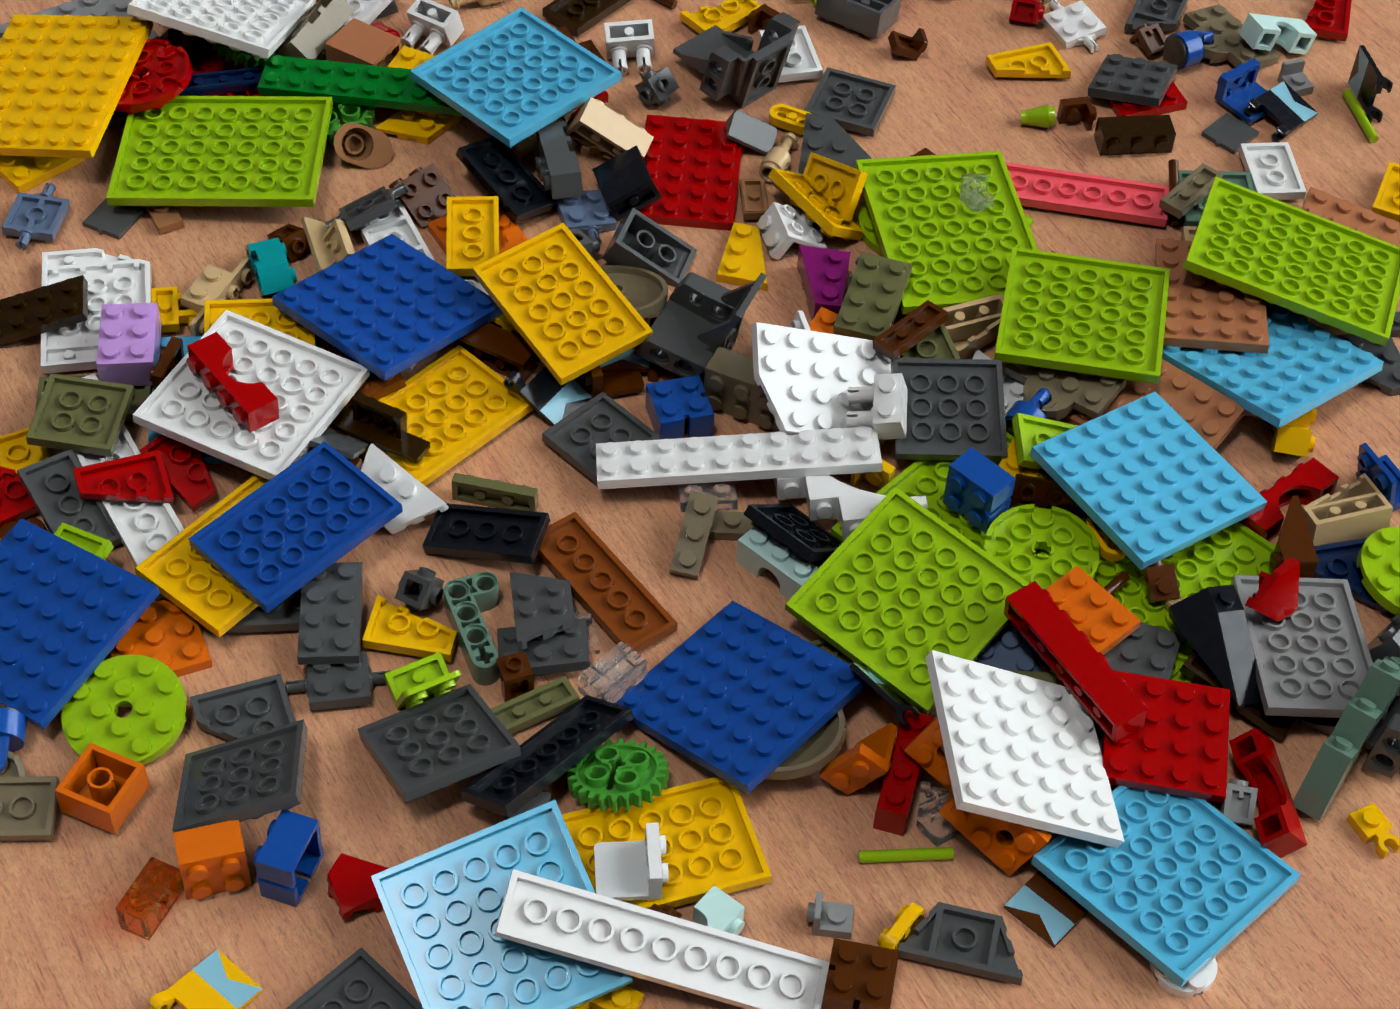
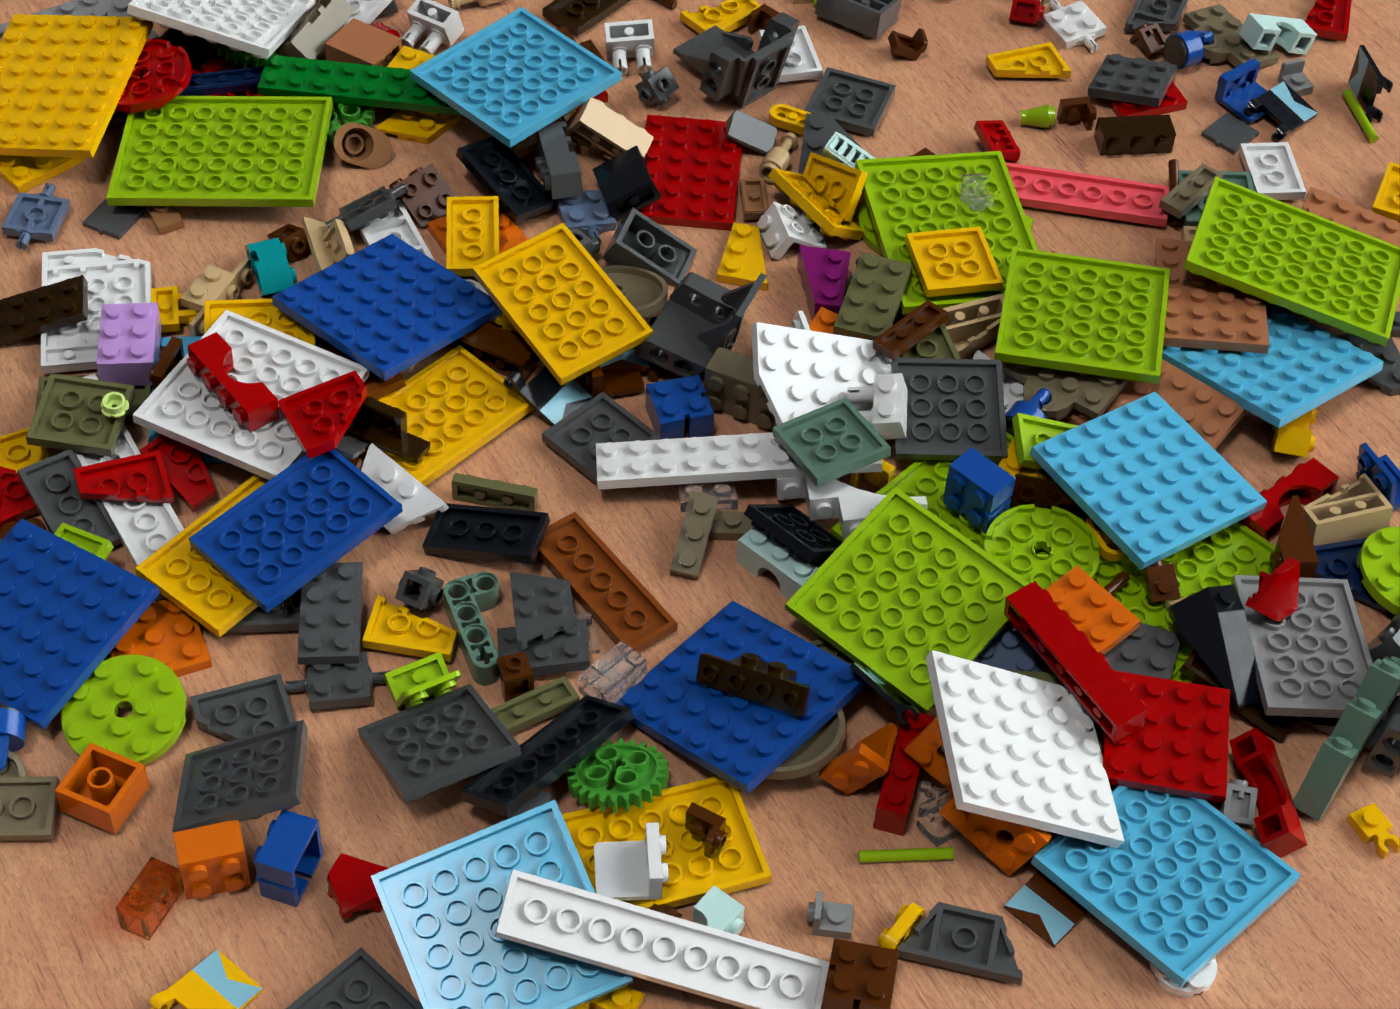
none -> yellowish green plate [101,392,129,418]
none -> red plate [278,370,368,459]
none -> reddish brown bracket [685,802,728,858]
none -> dark brown bracket [696,653,810,717]
none -> sand green plate [773,397,891,487]
none -> light aqua slope [823,132,876,168]
none -> yellow plate [905,226,1004,297]
none -> red bracket [974,120,1020,164]

